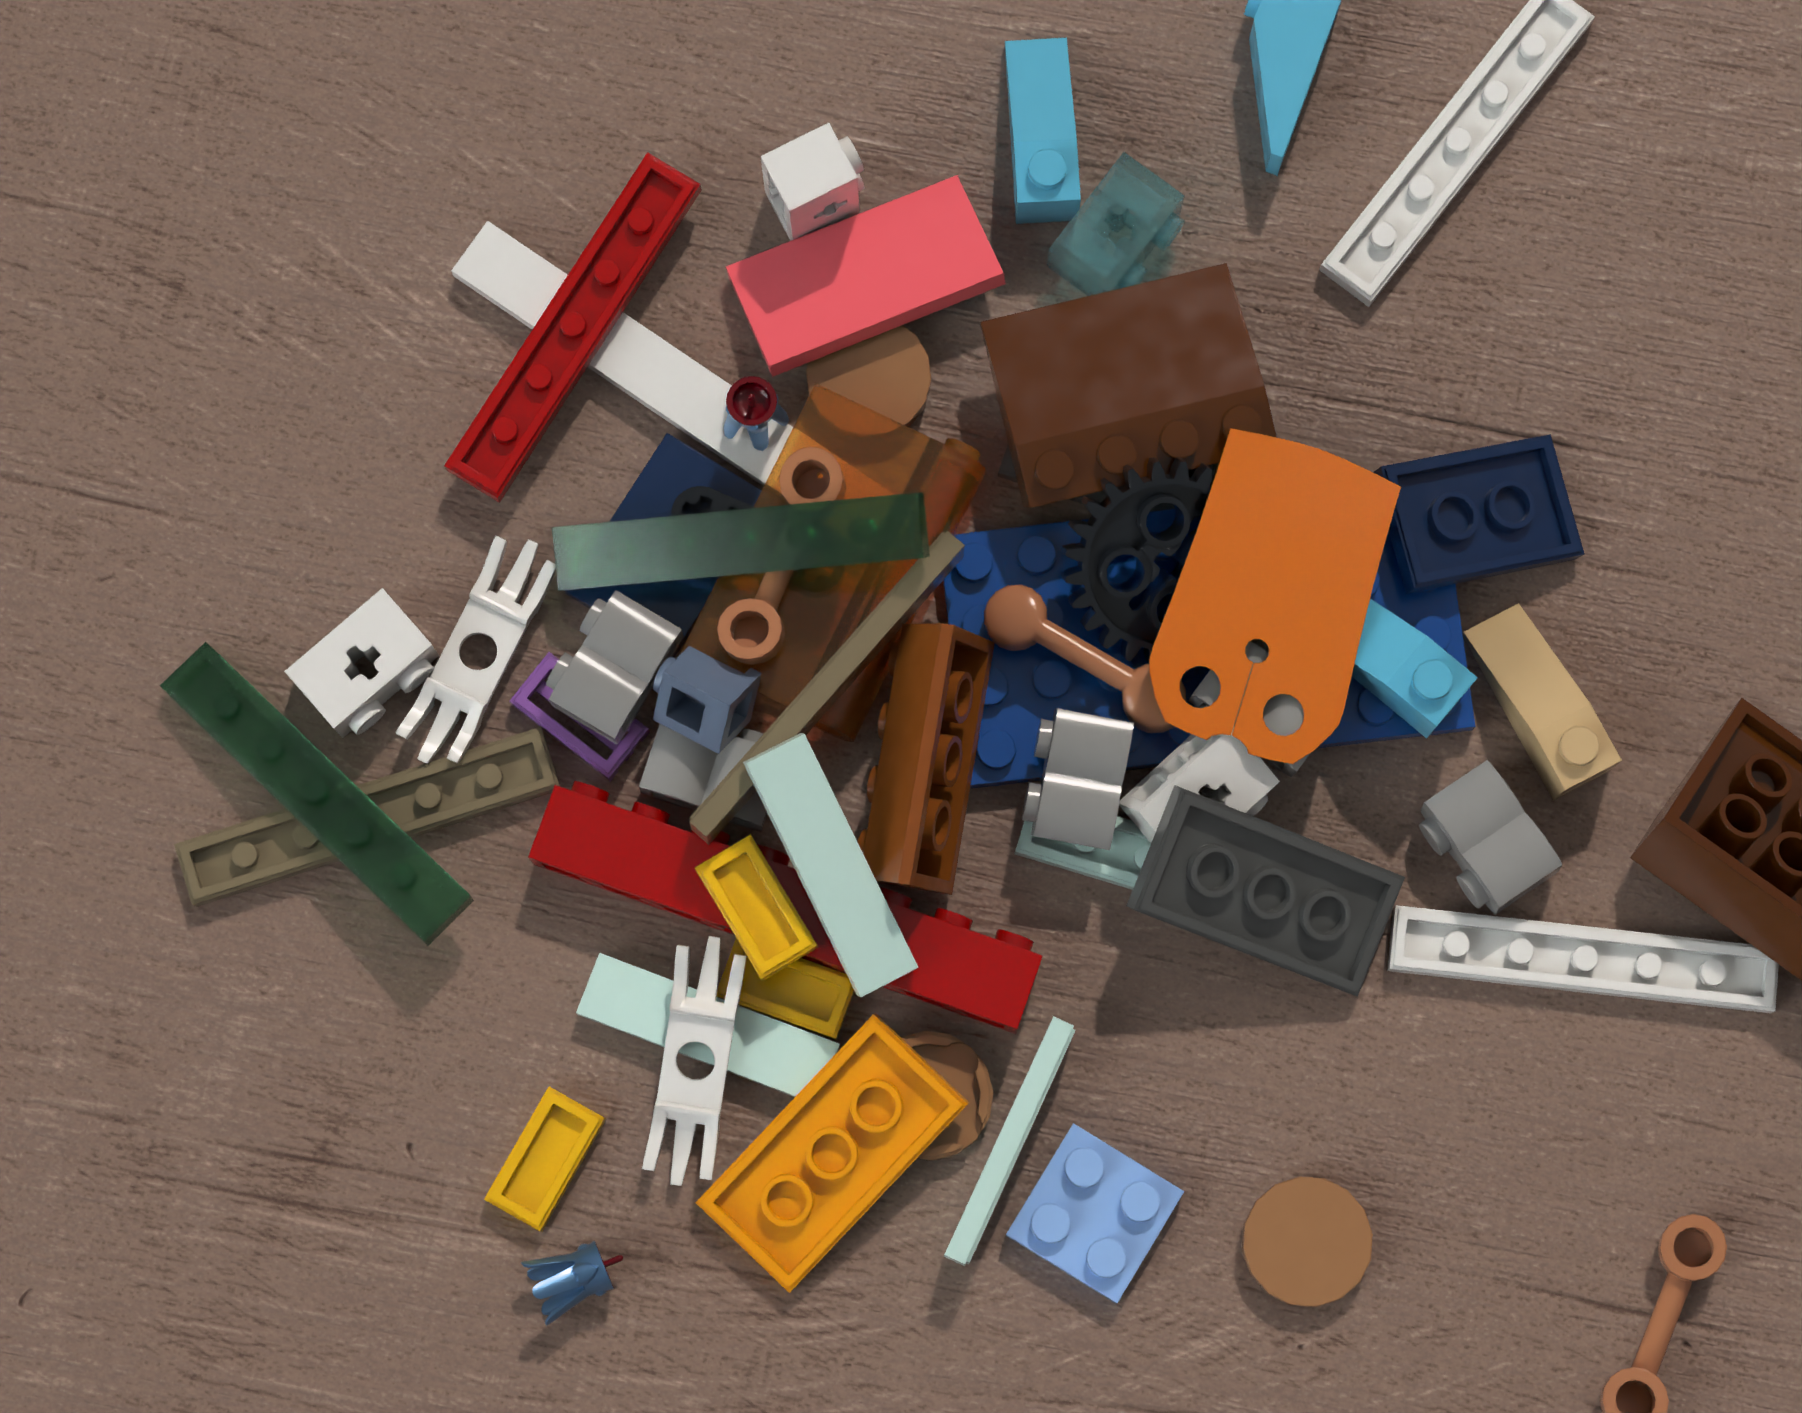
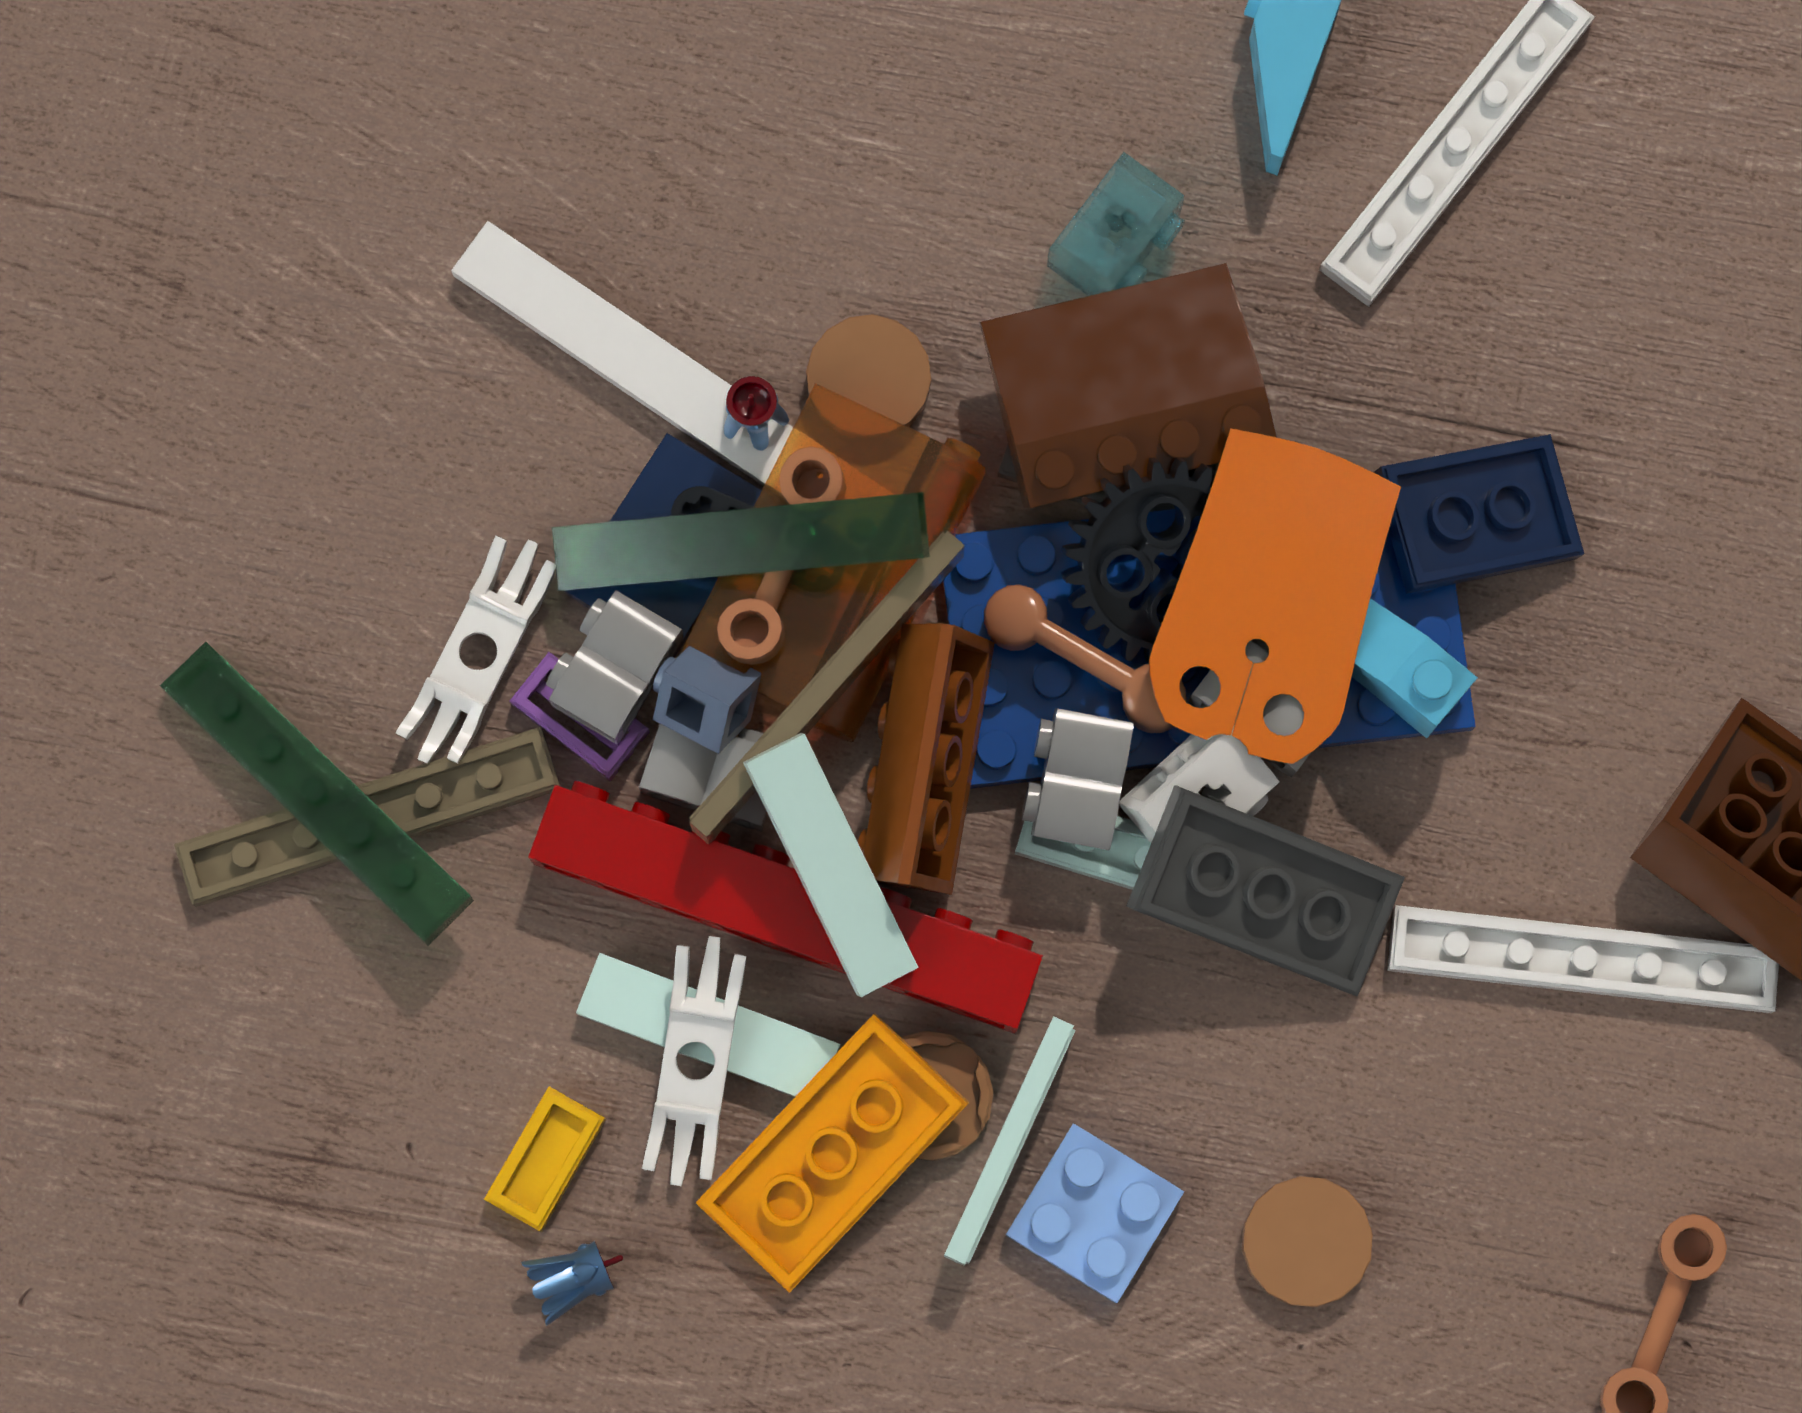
white brick [284,588,439,738] -> none
red tile [444,152,702,503] -> none
yellow tile [695,834,818,981] -> none
yellow tile [716,938,854,1041] -> none
coral tile [726,175,1006,377] -> none
white brick [761,123,865,241] -> none
medium azure slope [1005,38,1081,224] -> none
light grey brick [1419,760,1563,915] -> none
tan slope [1463,603,1622,801] -> none

